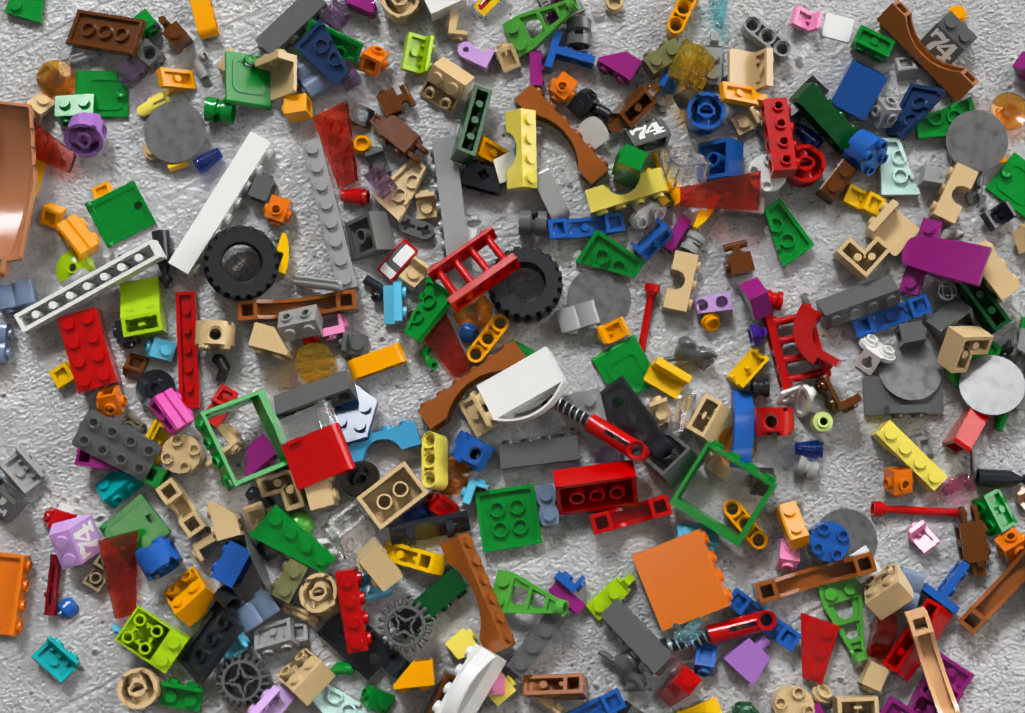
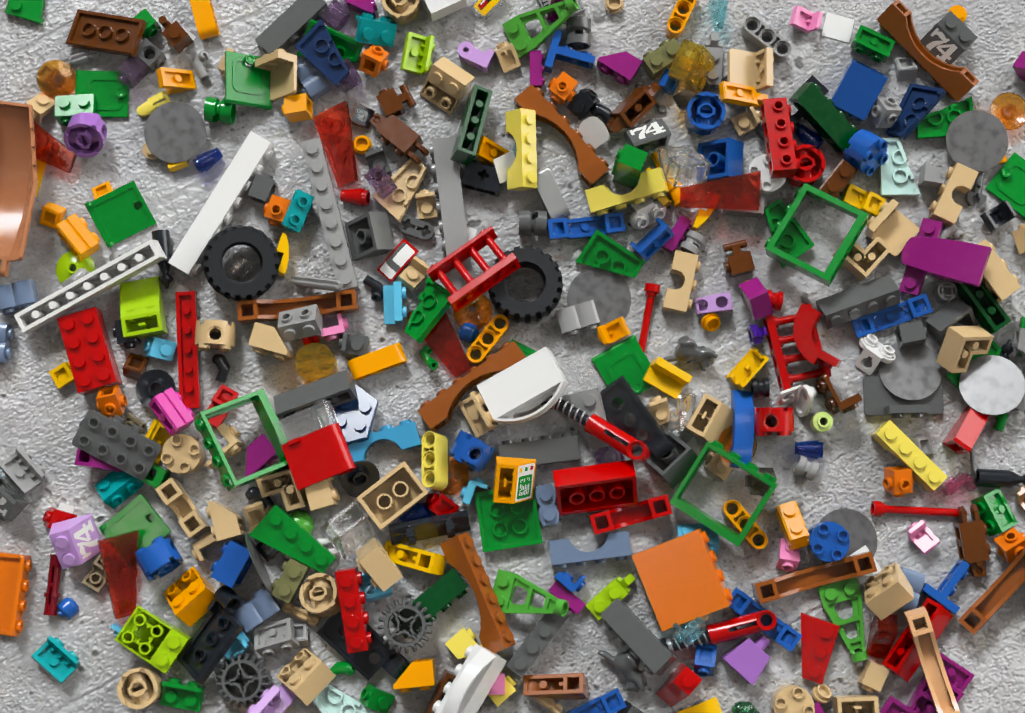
tan bracket [445,11,468,43] -> none
none -> teal bracket [282,189,314,233]
none -> teal bracket [355,13,397,47]
none -> light orange slope [493,456,536,504]
none -> sand blue arch [548,531,632,569]
none -> green window [764,183,869,287]

